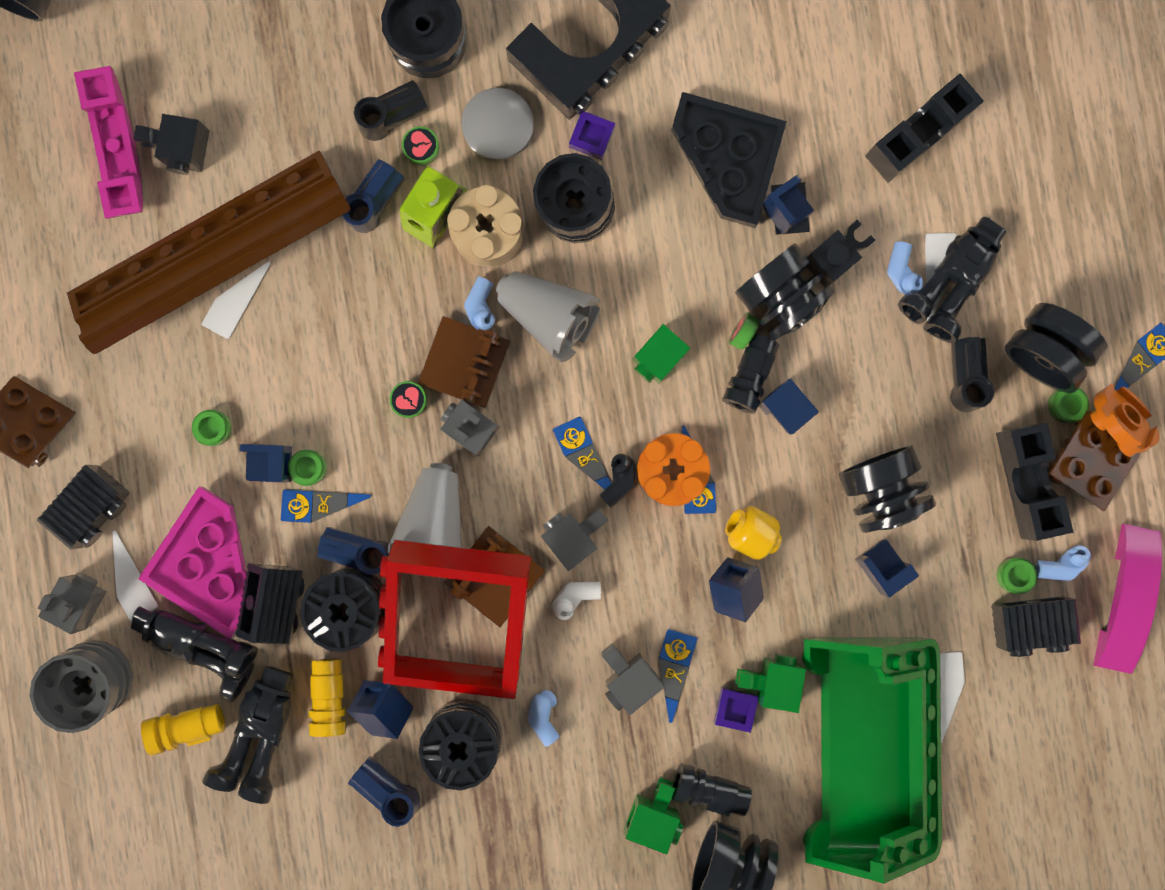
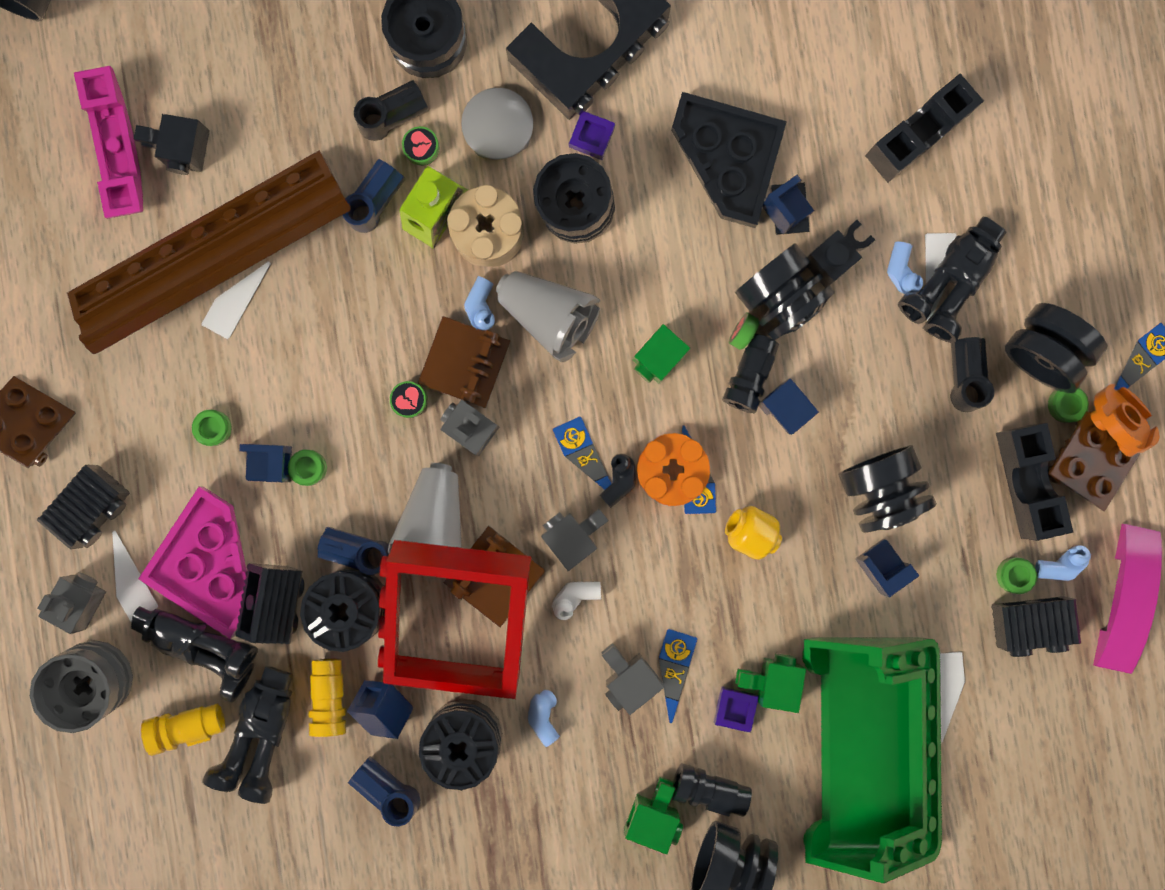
sticker [281,490,371,523] -> none
dark blue panel [709,557,764,623] -> none

